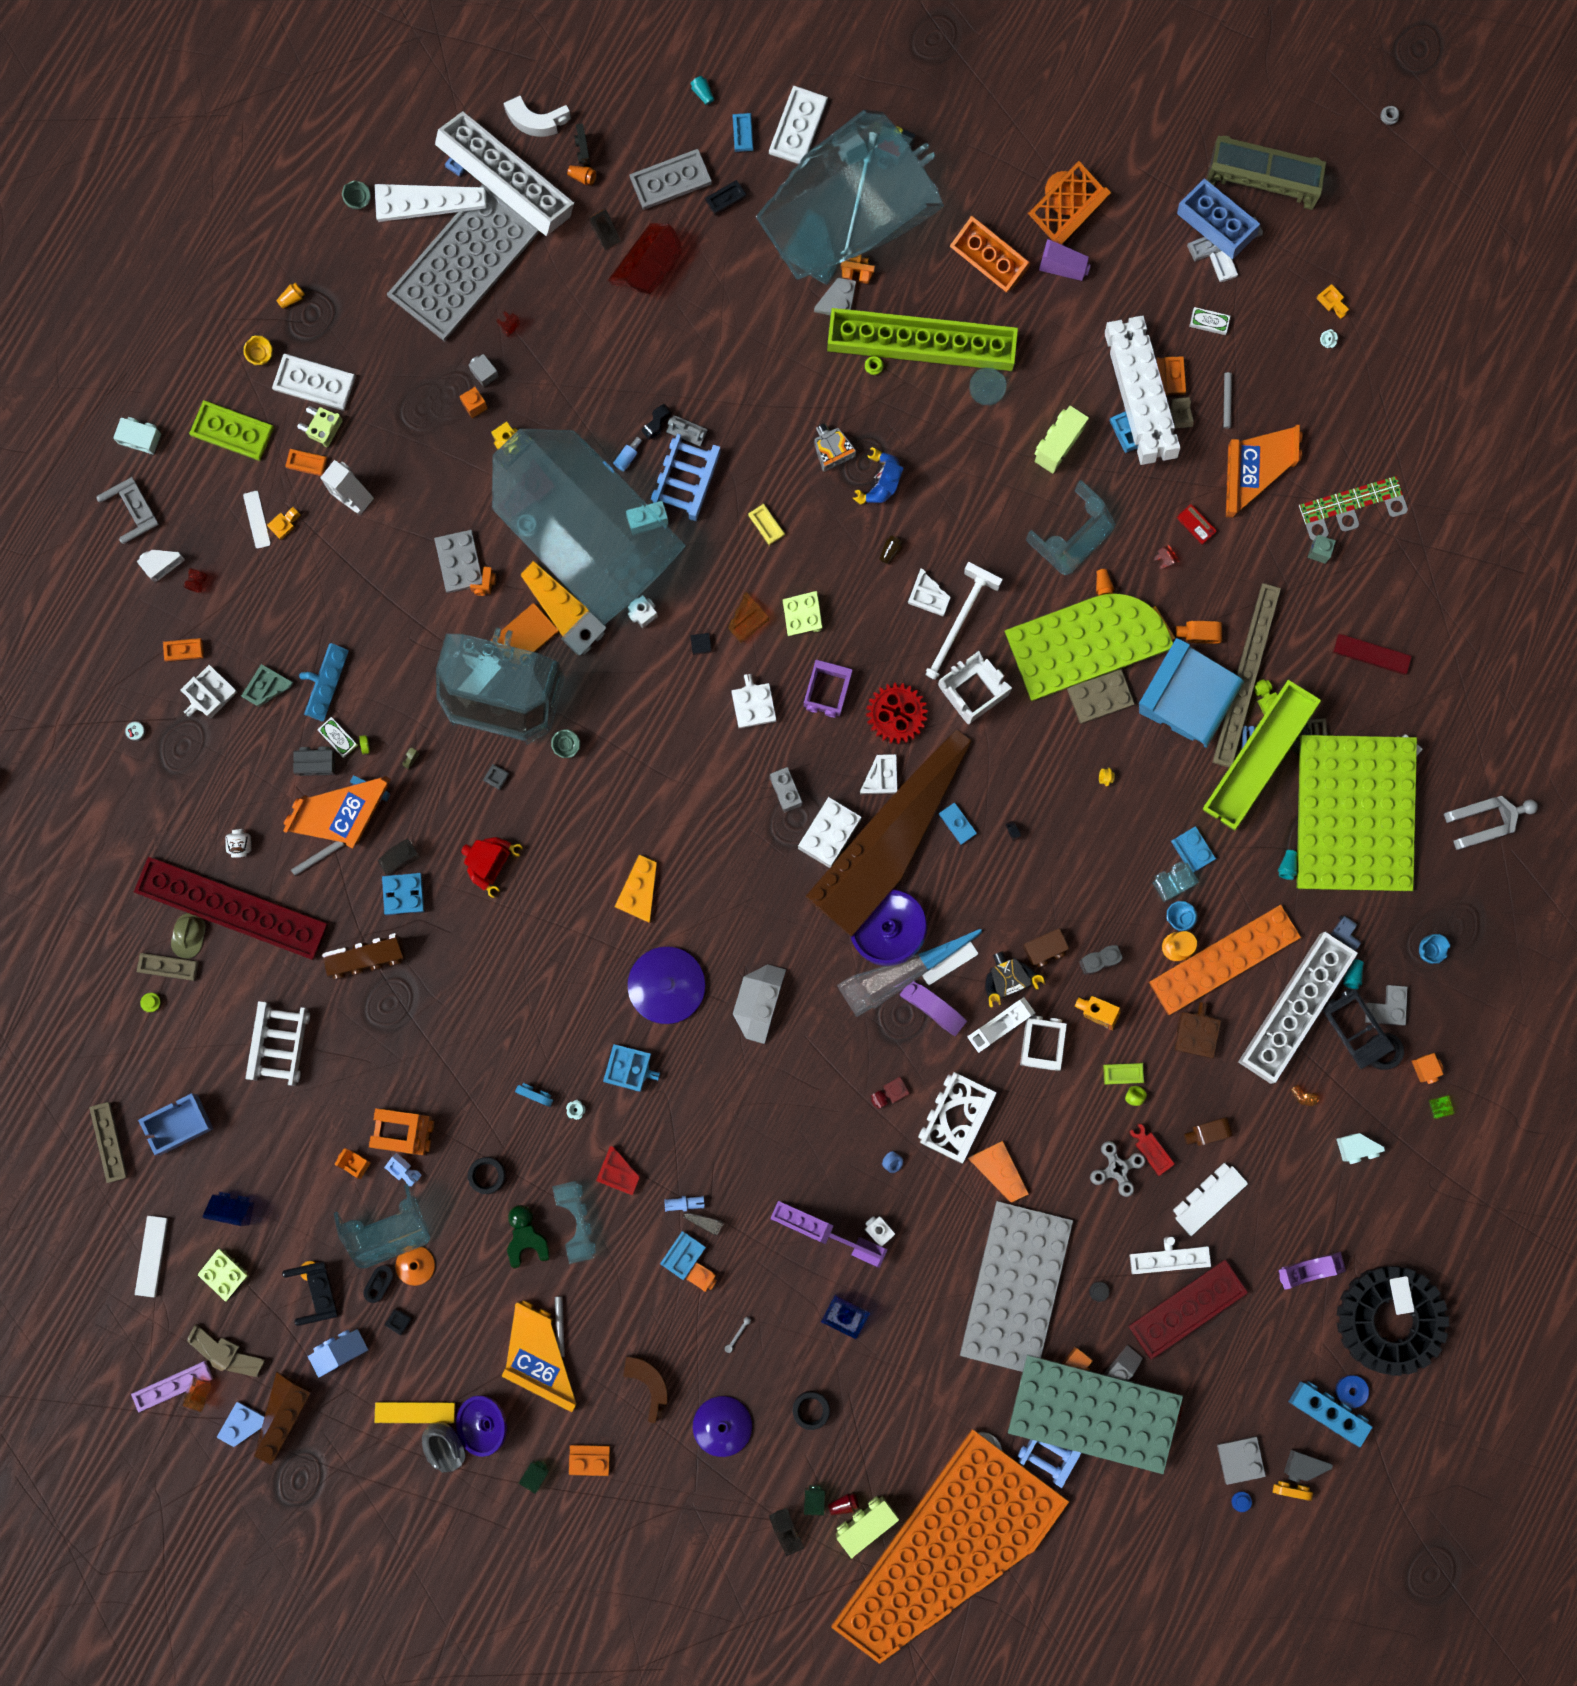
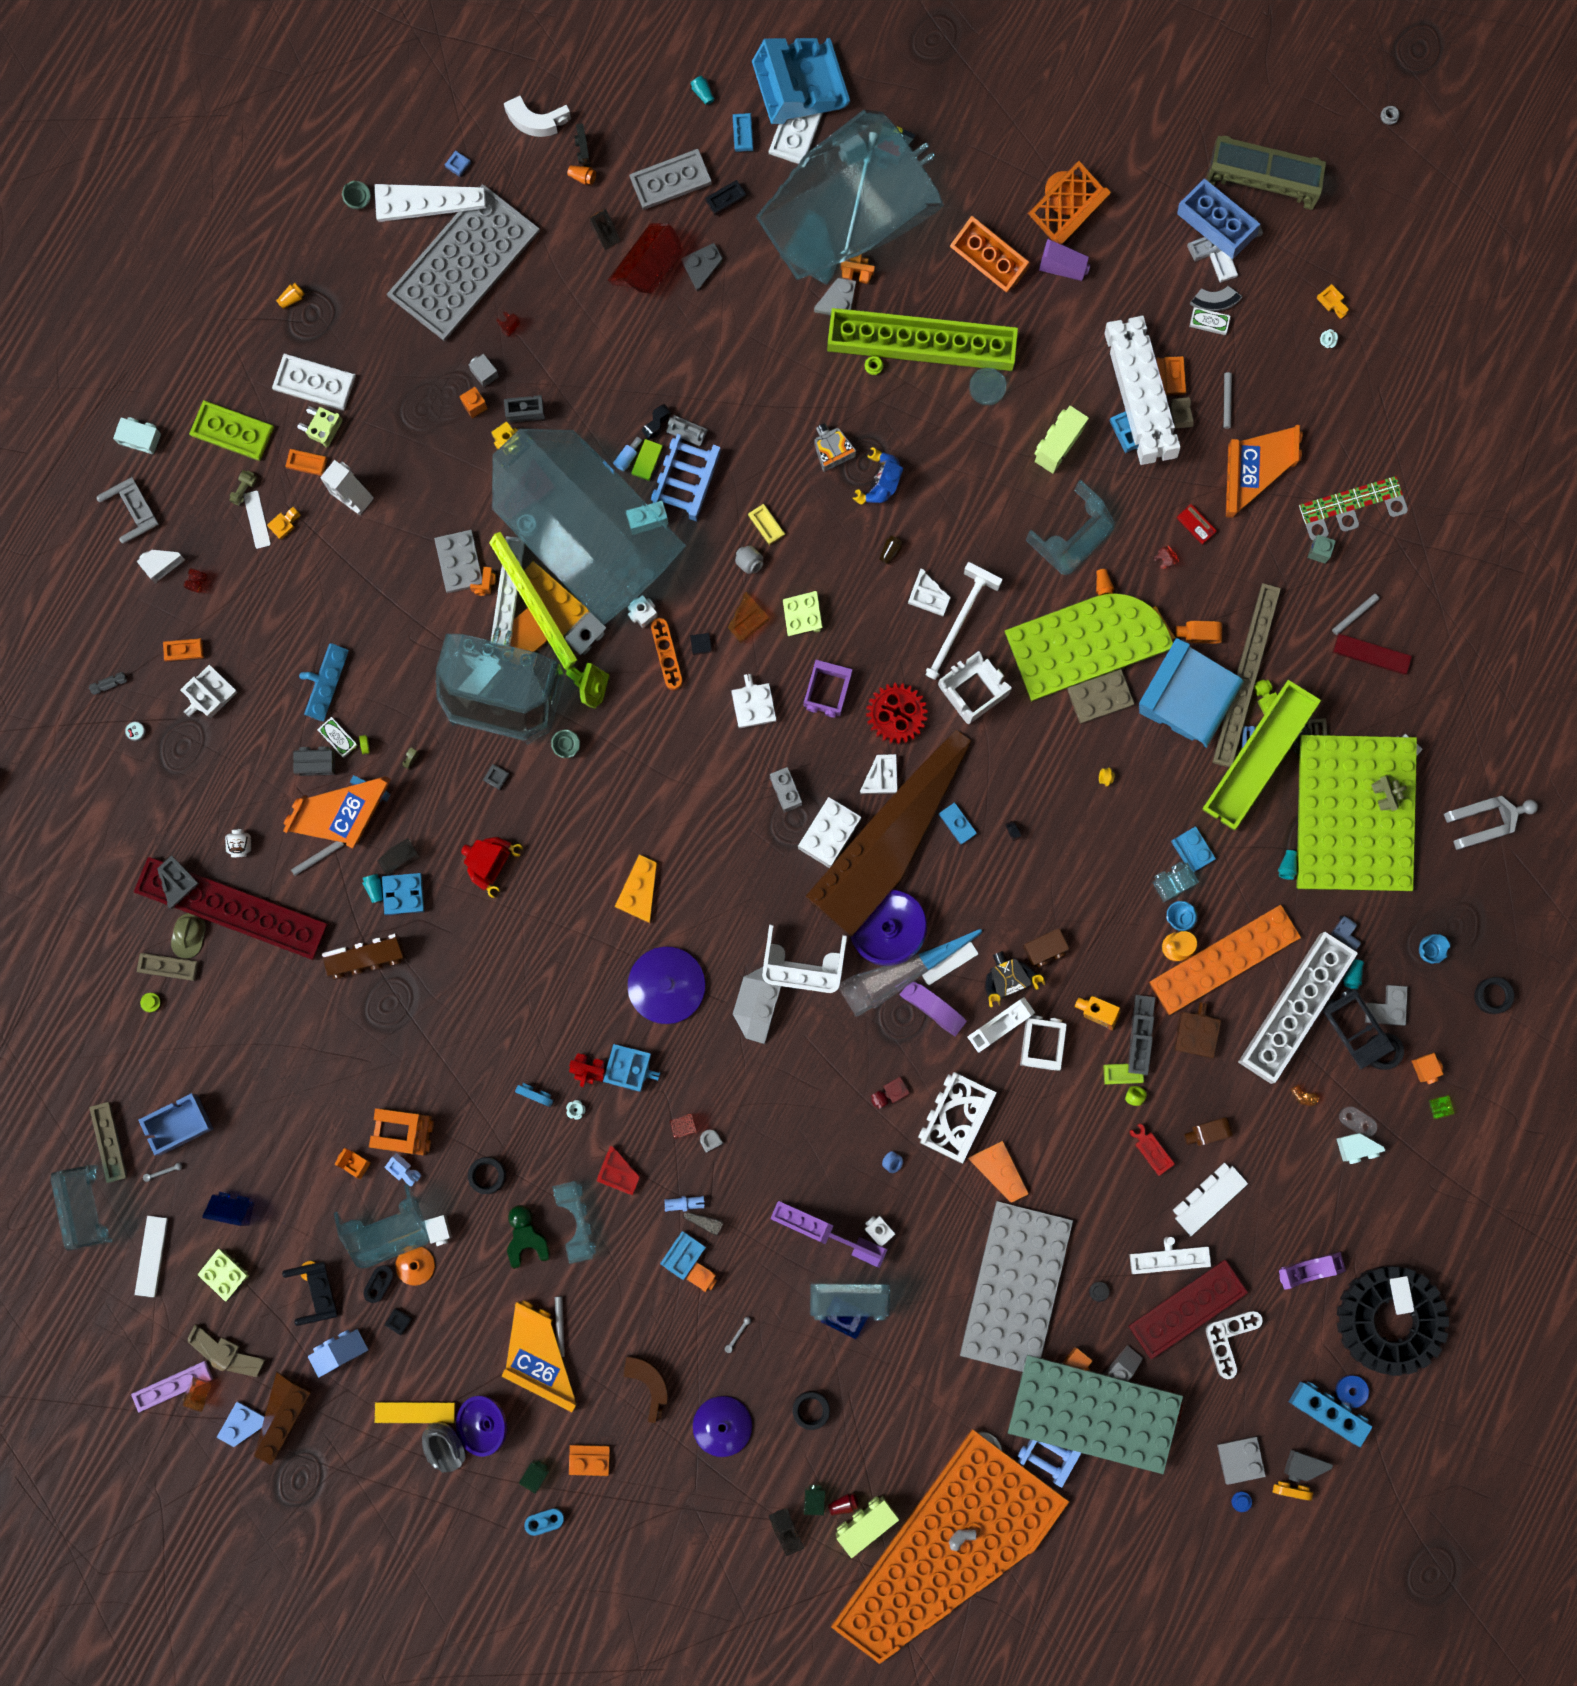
sand green wing [241,664,293,707] -> none
yellow hair [244,336,273,365] -> none
white fence [245,1001,310,1086] -> none
white brick [435,111,574,236] -> none
dark grey brick [1079,945,1123,975] -> none
light grey gear [1090,1141,1145,1197] -> none
none -> clear light blue windscreen [51,1165,113,1251]
none -> dark grey axle [89,672,127,695]
none -> light grey hinge [143,1163,182,1182]
none -> dark grey wing [157,855,199,909]
none -> olive bar [229,470,257,506]
none -> teal cone [362,873,383,903]
none -> white brick [425,1215,452,1246]
none -> neon yellow tile [490,532,577,670]
none -> white tile [490,536,525,647]
none -> dark grey brick [504,395,545,423]
none -> dark azure plate [524,1508,564,1536]
none -> lime piece [566,663,610,708]
none -> red hips [569,1053,605,1088]
none -> lime tile [632,439,663,481]
none -> orange beam [651,618,682,690]
none -> clear red panel [670,1114,697,1139]
none -> dark grey wing [681,243,722,292]
none -> light grey tile [700,1130,723,1153]
none -> light grey head [735,546,763,574]
none -> dark azure panel [752,38,850,124]
none -> white windscreen [762,924,847,993]
none -> clear light blue windscreen [810,1282,890,1320]
none -> light grey arm [949,1530,976,1551]
none -> dark grey slope [1128,995,1155,1075]
none -> light grey tile [1190,286,1242,311]
none -> white beam [1206,1311,1262,1379]
none -> light grey bar [1332,594,1379,635]
none -> clear plate [1339,1107,1377,1137]
none -> olive hips [1371,775,1407,811]
none -> black tyre [1474,977,1515,1014]

